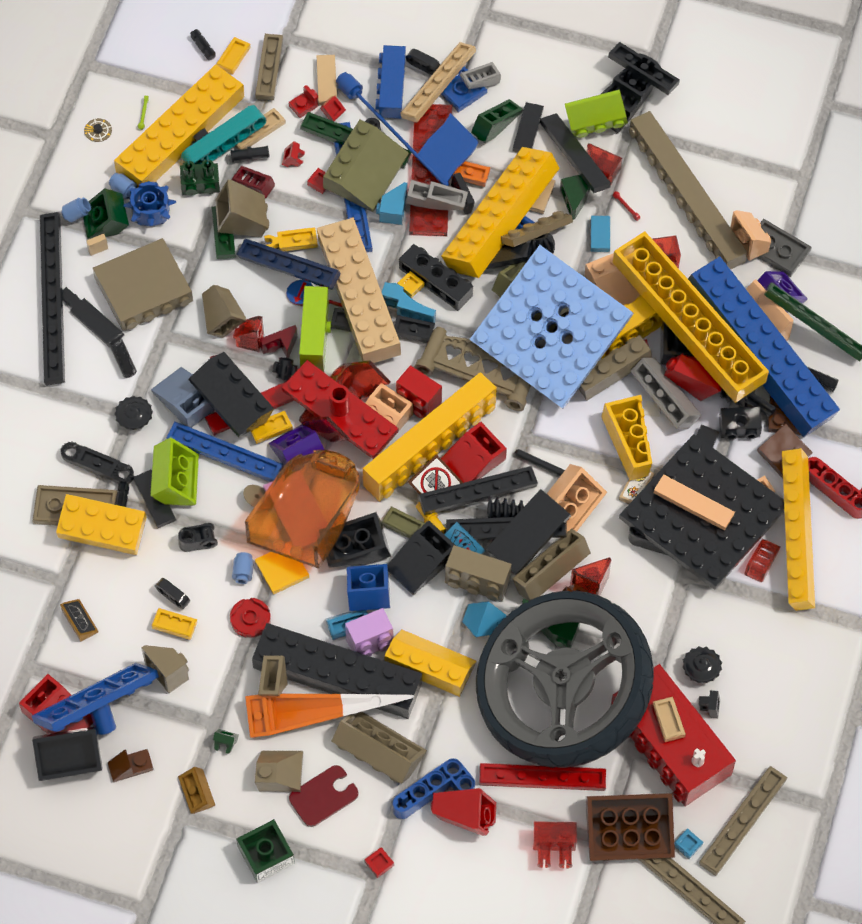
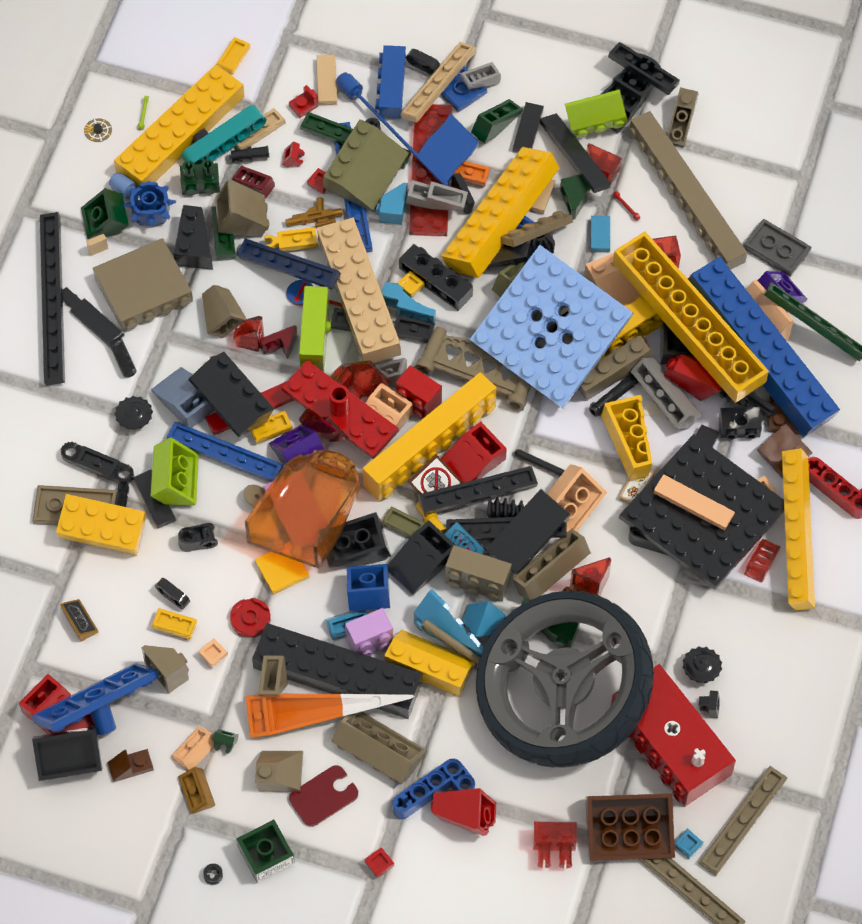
medium blue brick [61,197,91,223] -> none
black axle [190,29,216,60] -> none
medium blue brick [232,552,254,584] -> none
dark tan plate [255,33,283,100] -> none
black gear [272,357,297,380] -> none
red plate [320,95,346,121] -> none
red tile [479,763,606,791] -> none
tan tile [652,697,686,742] -> none
light nougat slope [730,210,771,261] -> none
black piece [807,367,839,393] -> none
none -> light nougat slope [171,726,214,770]
none -> black wedge [174,205,213,270]
none -> light nougat plate [198,638,228,668]
none -> black bush [203,864,223,885]
none -> pearl gold piece [285,197,343,227]
none -> light grey slope [373,358,407,388]
none -> dark azure wedge [413,589,484,656]
none -> dark tan bar [421,619,480,665]
none -> black axle [589,373,639,417]
none -> dark tan slope [668,87,699,146]

